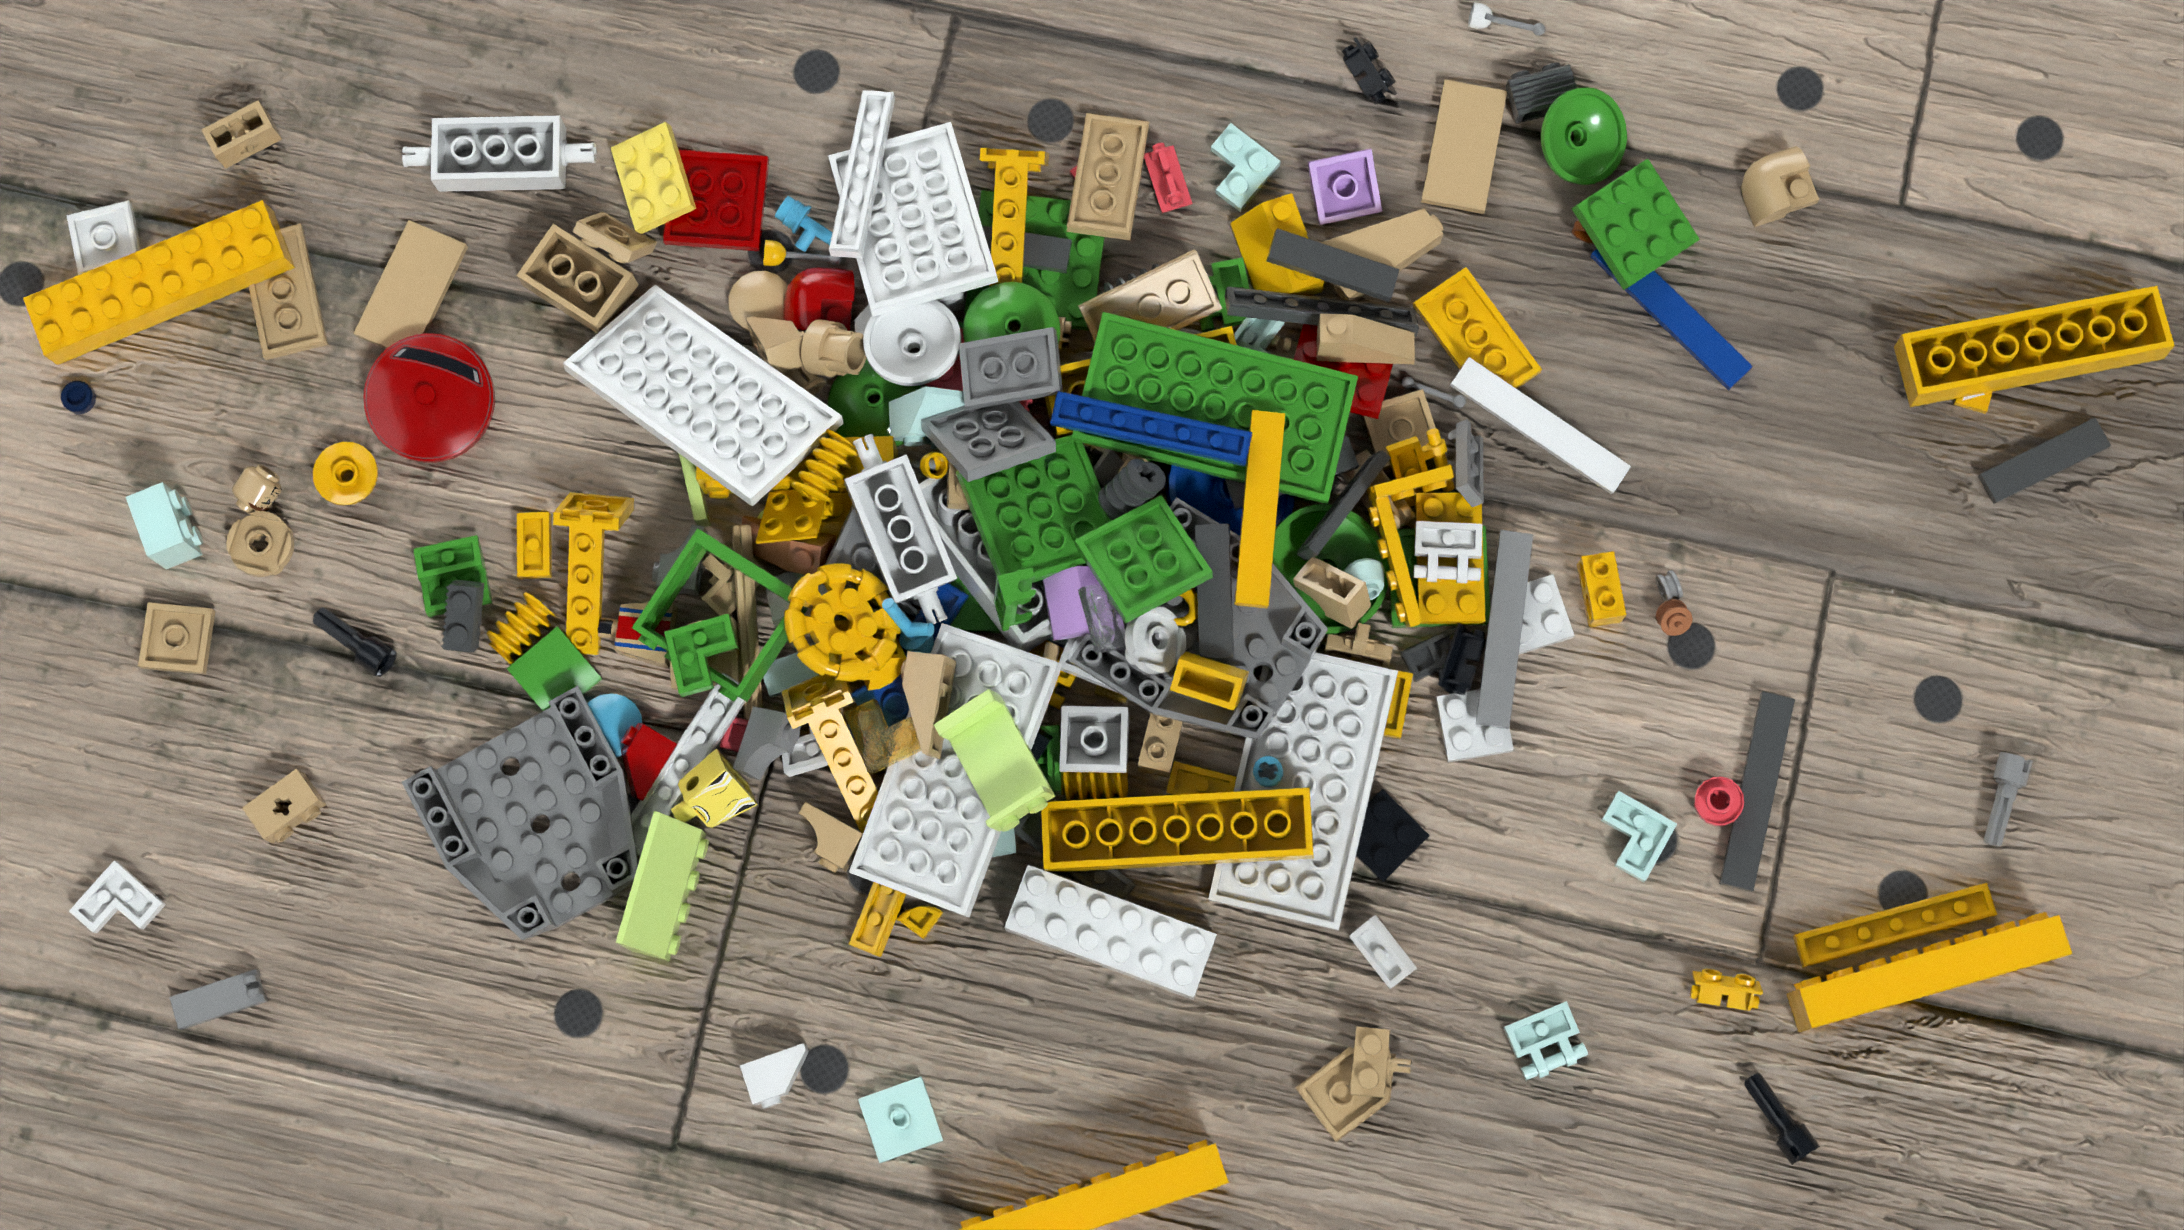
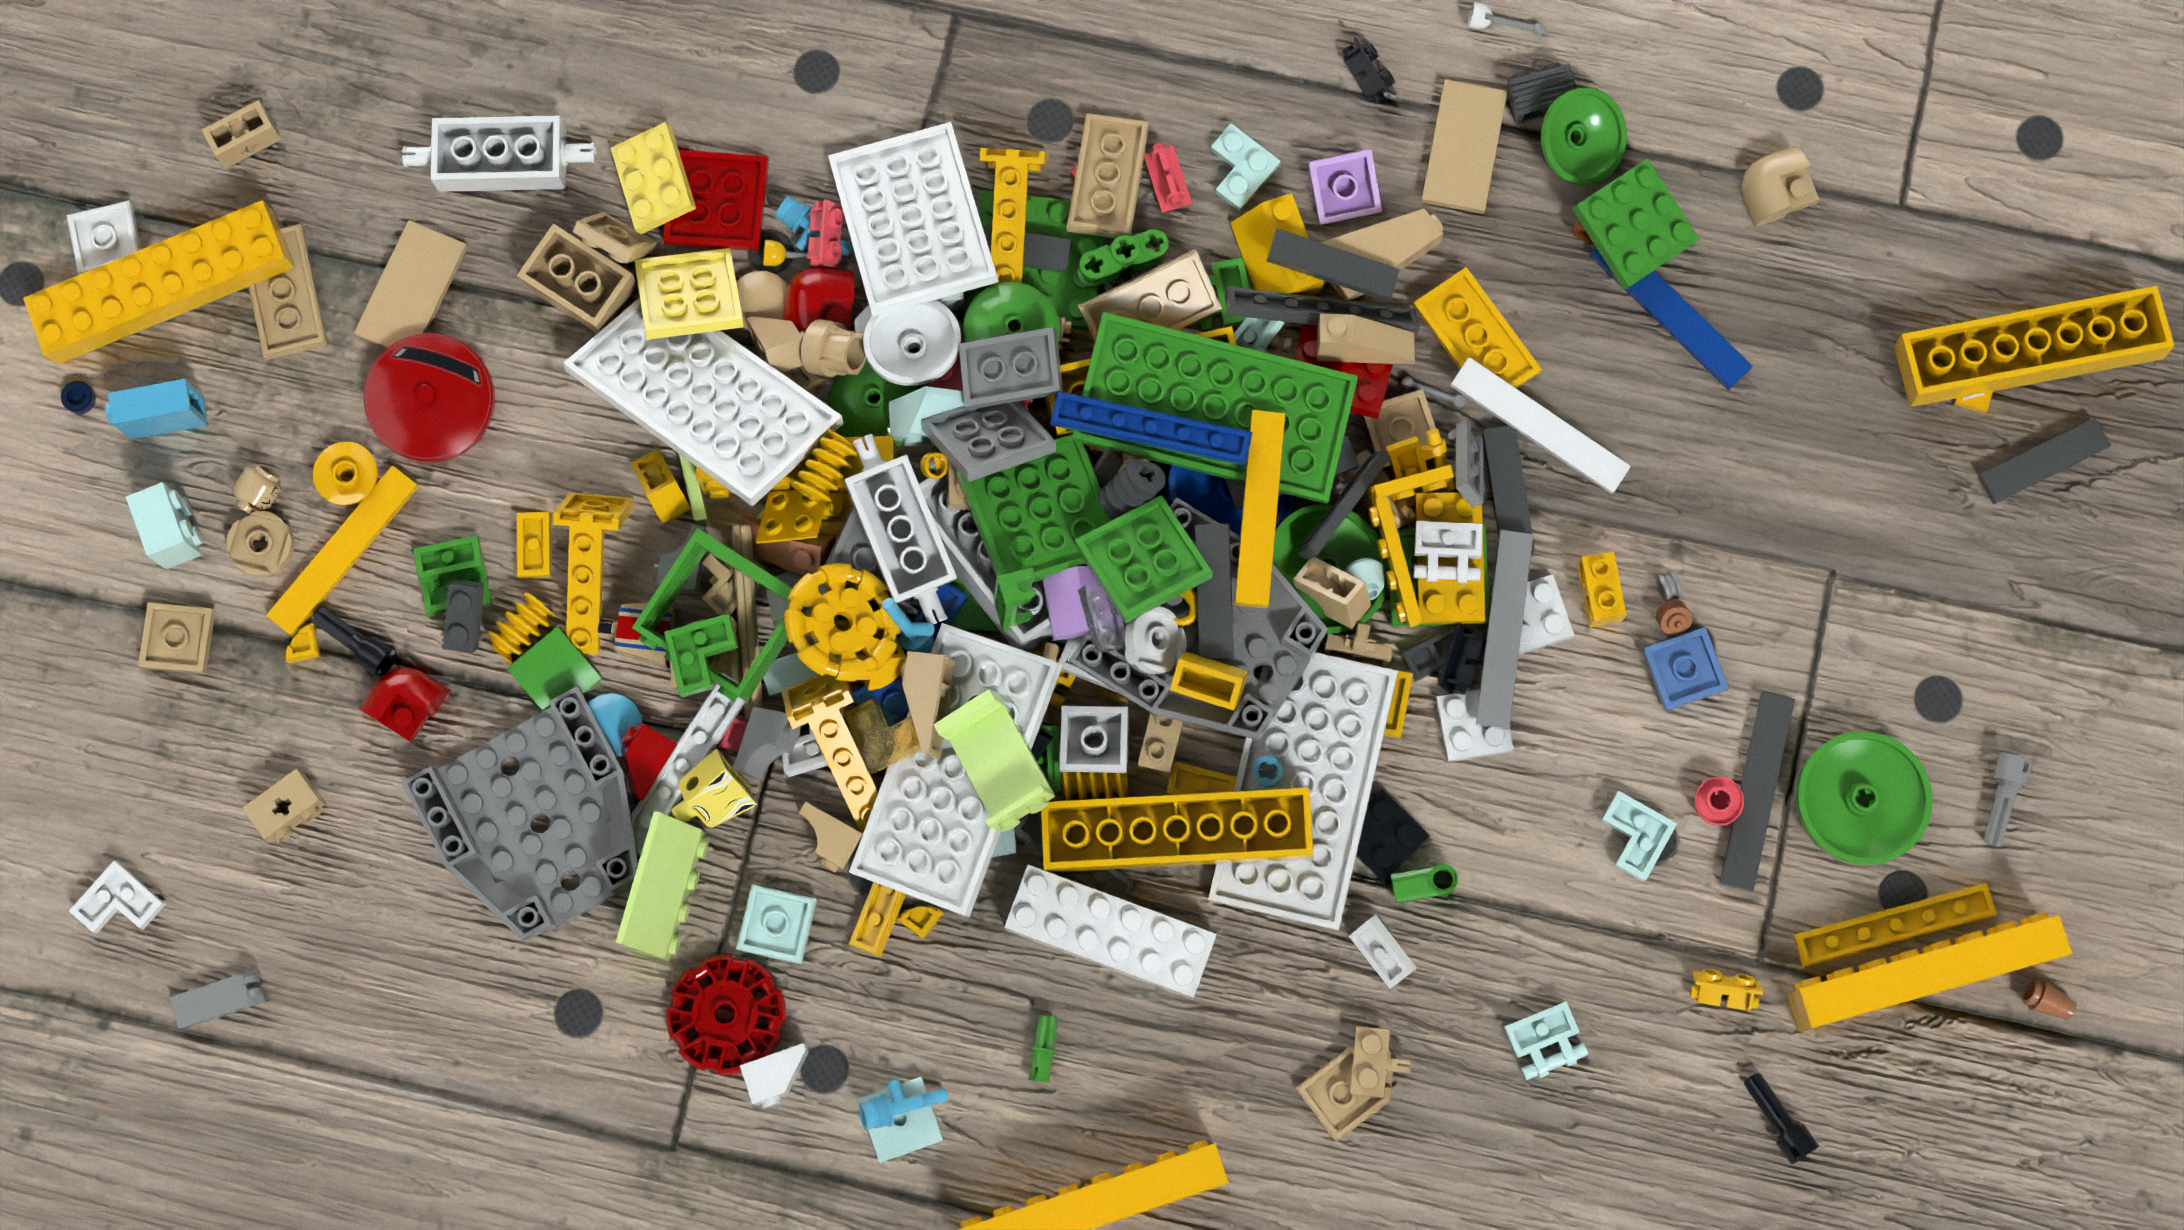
white tile [829,90,895,258] -> none
none -> medium azure brick [105,379,208,440]
none -> yellow tile [266,465,419,637]
none -> yellow tile [286,623,321,664]
none -> red brick [358,667,451,743]
none -> yellow arch [630,448,691,524]
none -> light yellow plate [634,248,743,340]
none -> red plate [665,954,786,1075]
none -> light aqua plate [736,884,817,965]
none -> coral hinge [807,200,844,269]
none -> medium azure piece [859,1080,948,1130]
none -> bright green axle [1028,1015,1058,1083]
none -> bright green axle [1077,229,1169,288]
none -> bright green piece [1391,864,1458,903]
none -> dark grey tile [1482,426,1535,553]
none -> medium blue plate [1642,627,1729,712]
none -> bright green dish [1796,732,1933,866]
none -> nougat cone [2022,979,2077,1020]

